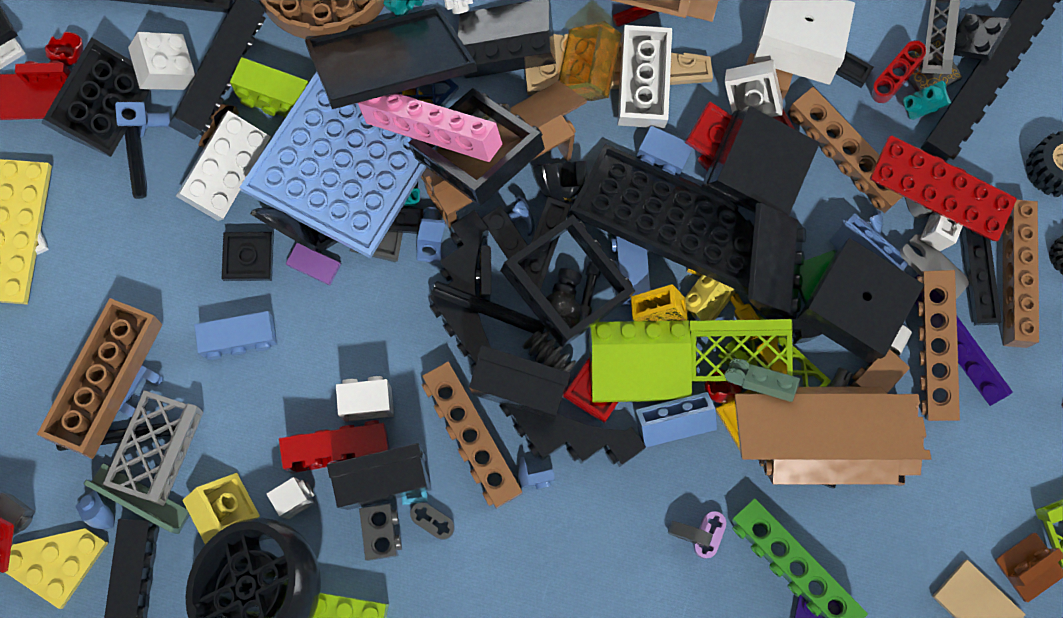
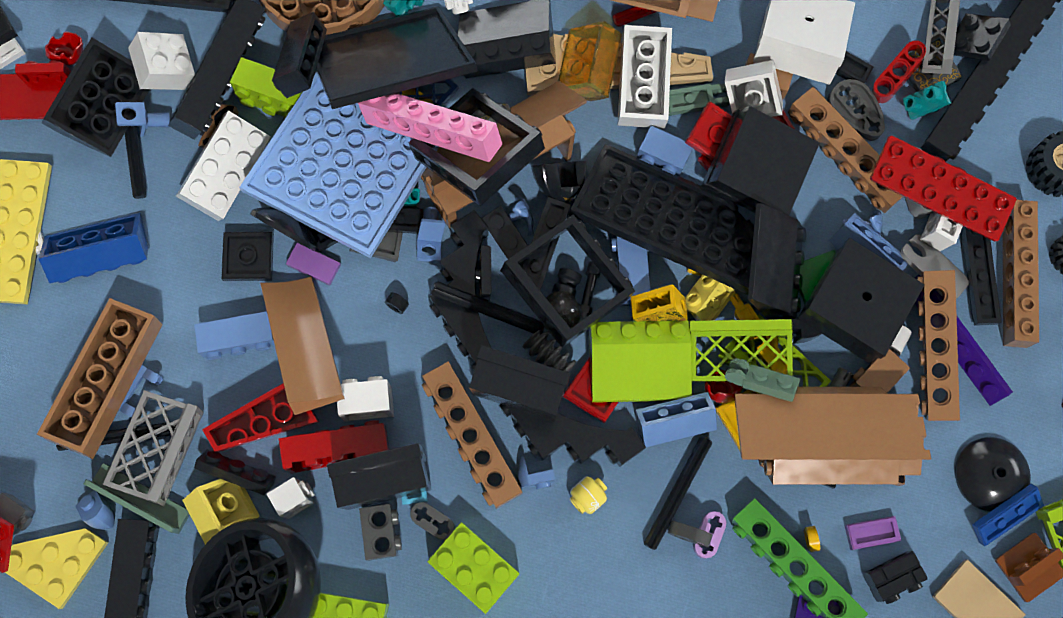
none -> blue slope [38,213,148,284]
none -> black plate [194,449,276,495]
none -> red wedge [202,383,320,452]
none -> medium nougat arch [260,276,345,415]
none -> black brick [272,12,327,99]
none -> black axle [385,292,409,314]
none -> lime brick [427,522,520,614]
none -> light yellow head [569,476,607,514]
none -> black axle [644,436,712,550]
none -> sand green hinge [668,83,730,116]
none -> yellow tile [804,526,820,552]
none -> dark grey piece [827,79,885,141]
none -> medium lavender tile [844,516,901,550]
none -> black brick [862,551,928,604]
none -> black dish [955,437,1031,512]
none -> blue tile [972,483,1044,547]

